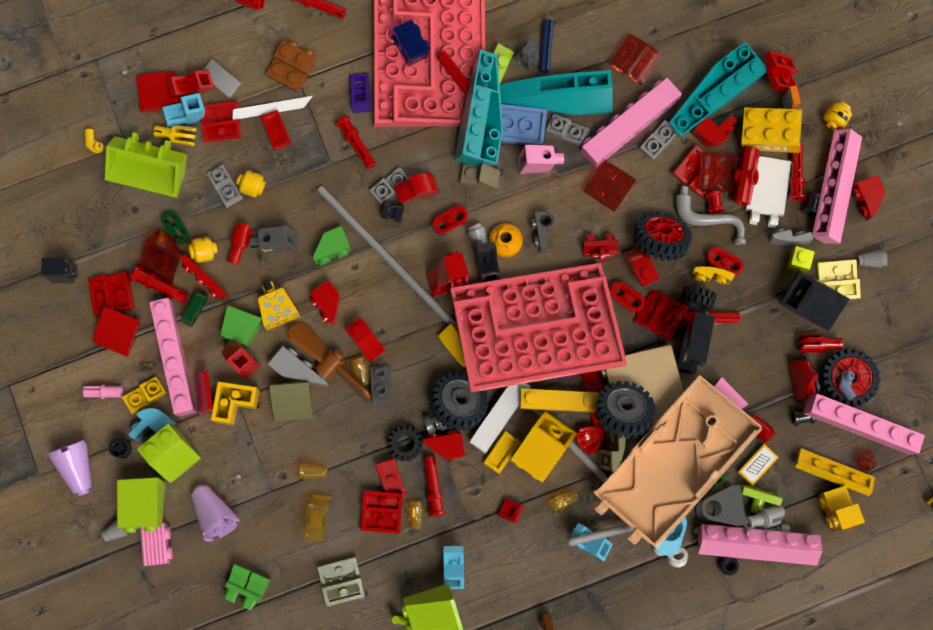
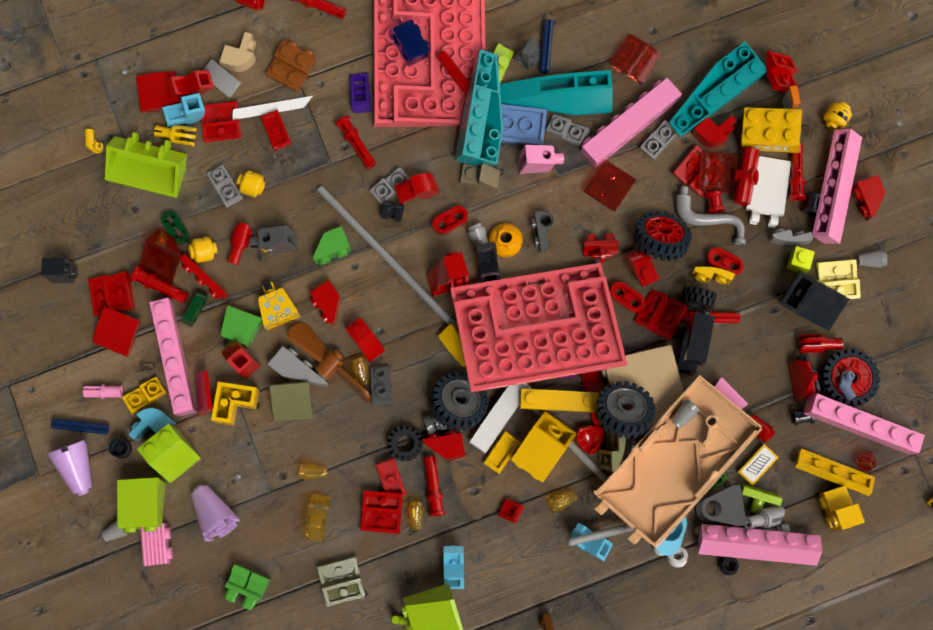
none -> dark blue axle [51,418,110,435]
none -> tan brick [220,32,256,72]
none -> light grey cone [671,399,700,429]

